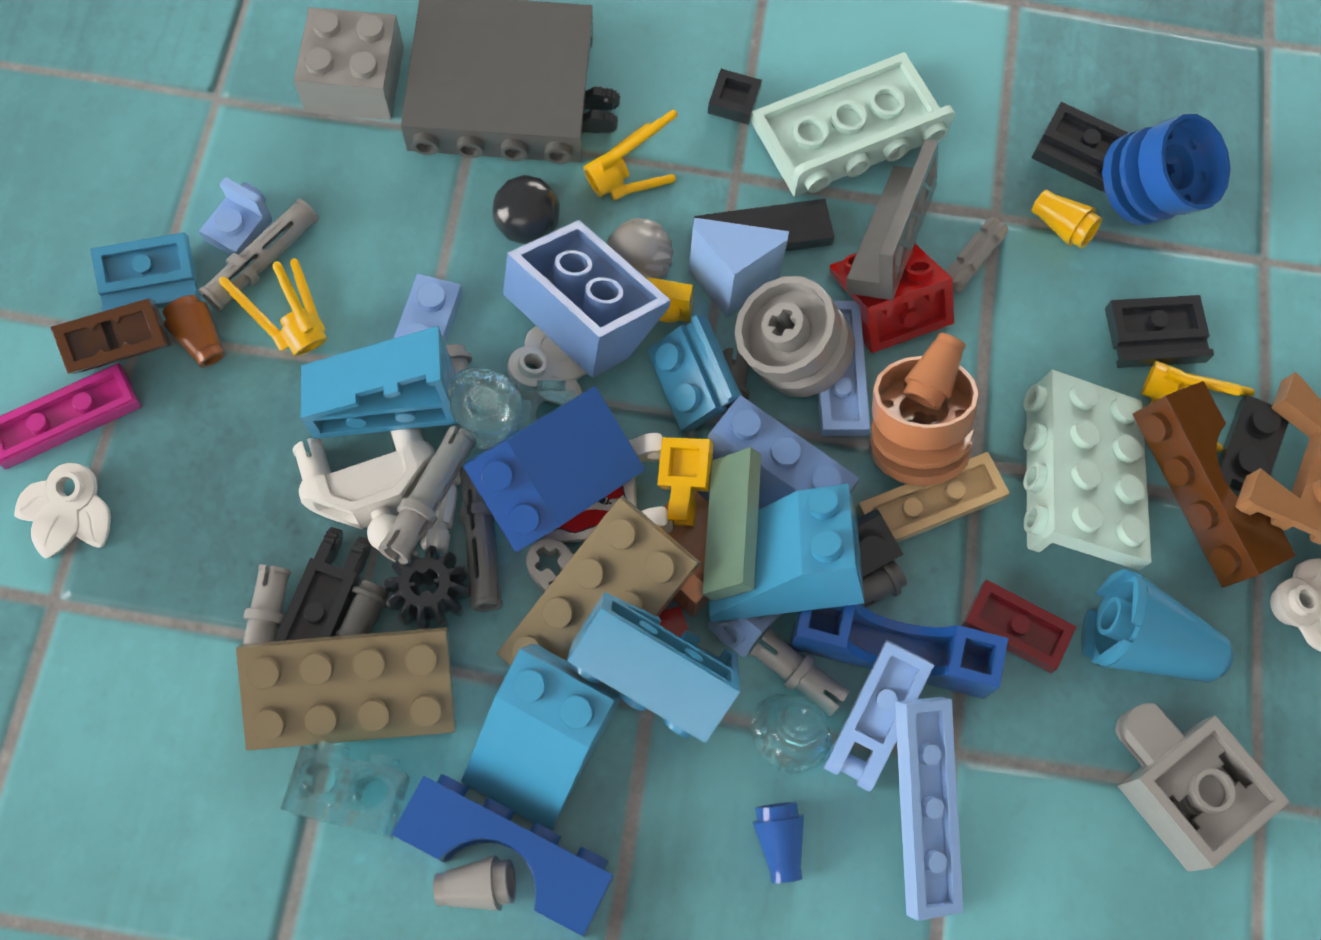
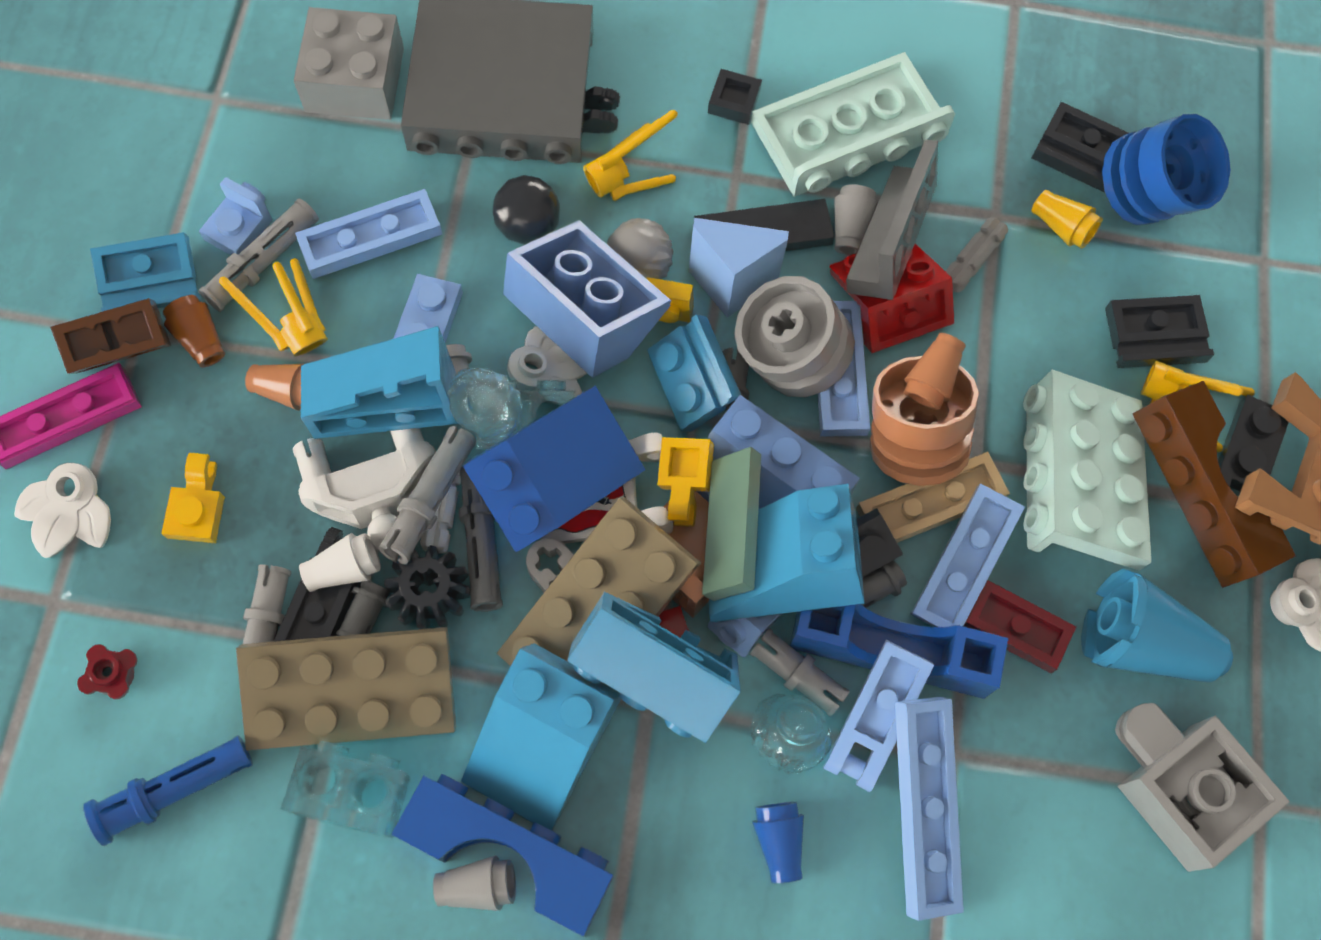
none -> dark red plate [77,644,138,700]
none -> blue pin [83,735,253,846]
none -> yellow plate [161,453,225,543]
none -> nougat cone [245,364,304,411]
none -> light blue plate [295,189,442,279]
none -> white cone [299,533,381,592]
none -> light grey cone [834,184,878,255]
none -> light blue plate [910,484,1025,627]

